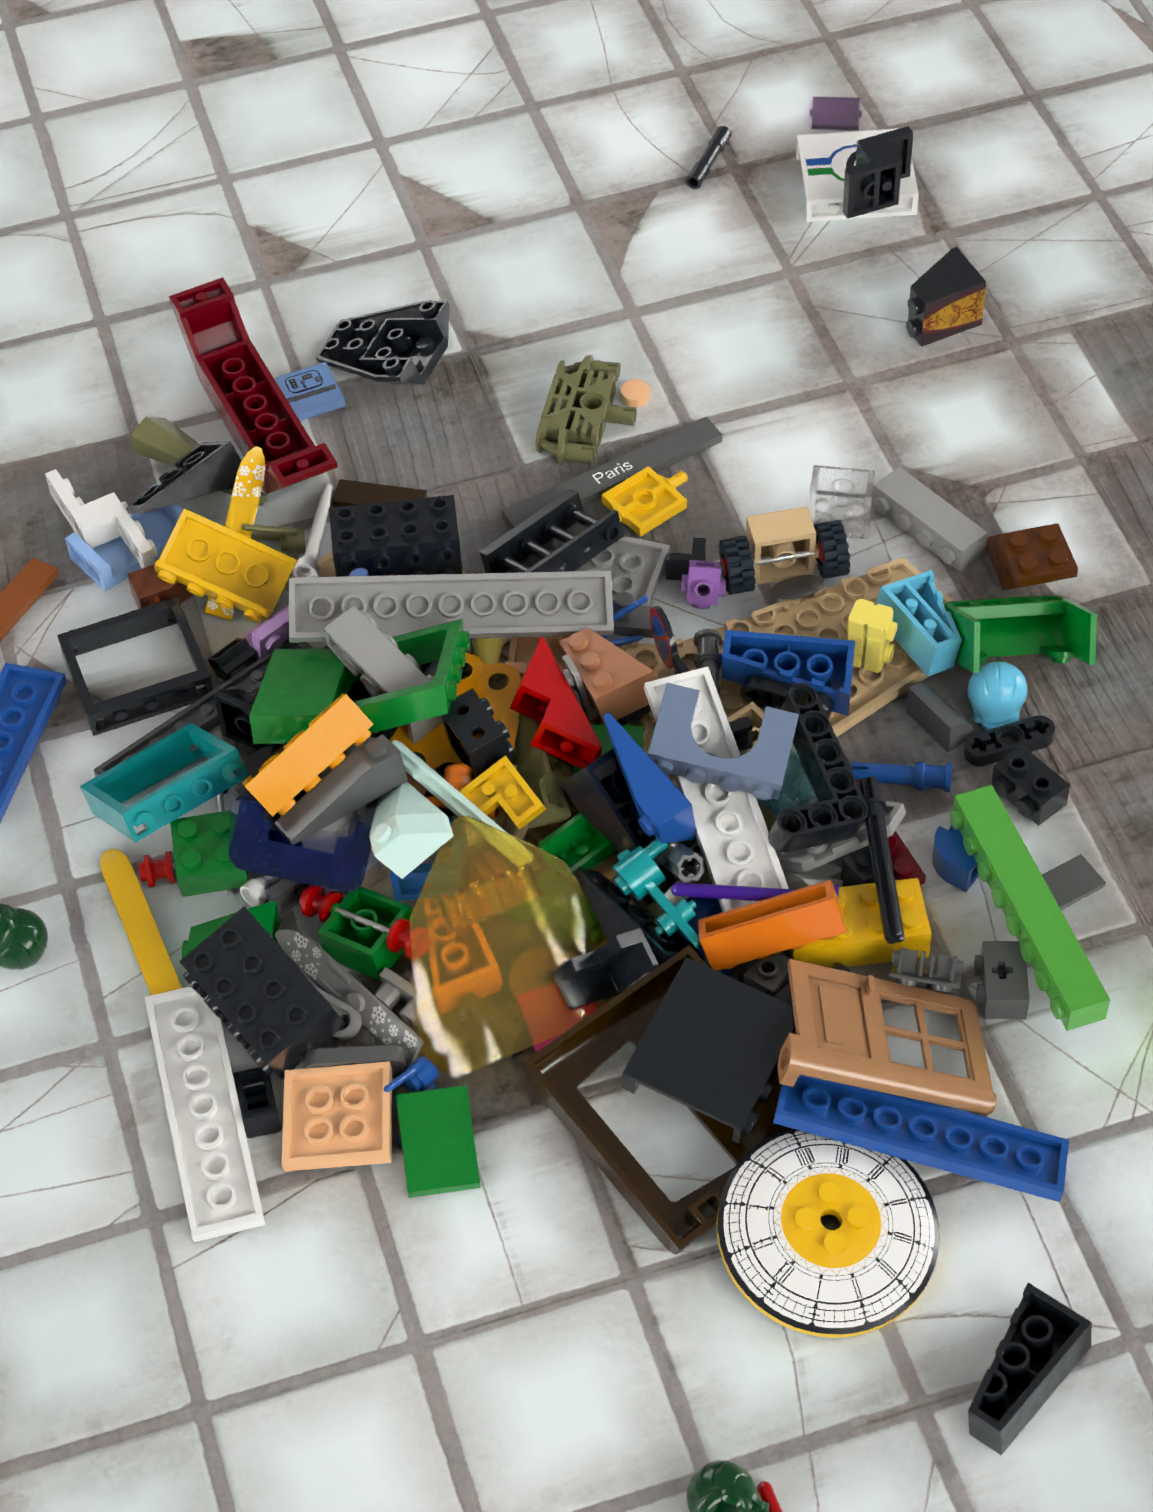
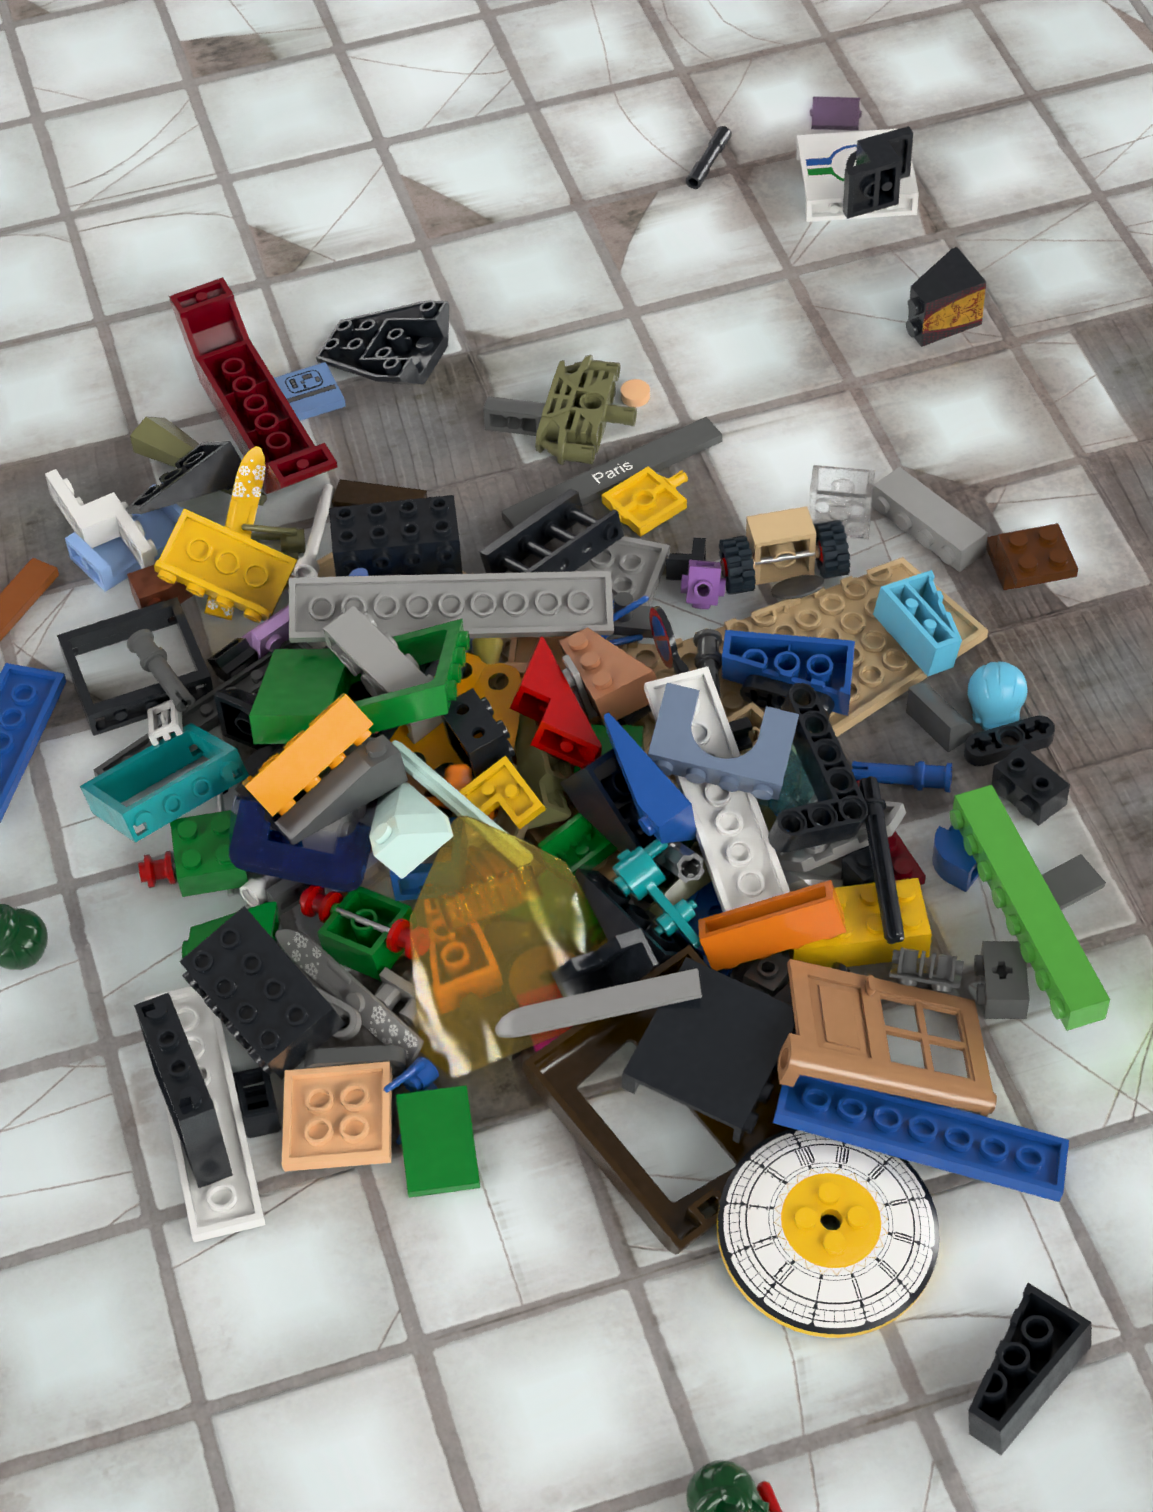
yellow piece [100,849,182,995] -> none
dark purple piece [671,882,839,901] -> none
light yellow brick [846,599,898,673] -> none
green windscreen [944,595,1097,673] -> none
none -> dark grey pin [126,629,195,712]
none -> black window [134,993,233,1188]
none -> white tile [147,700,183,746]
none -> dark grey brick [483,396,545,436]
none -> light grey piece [495,968,702,1038]

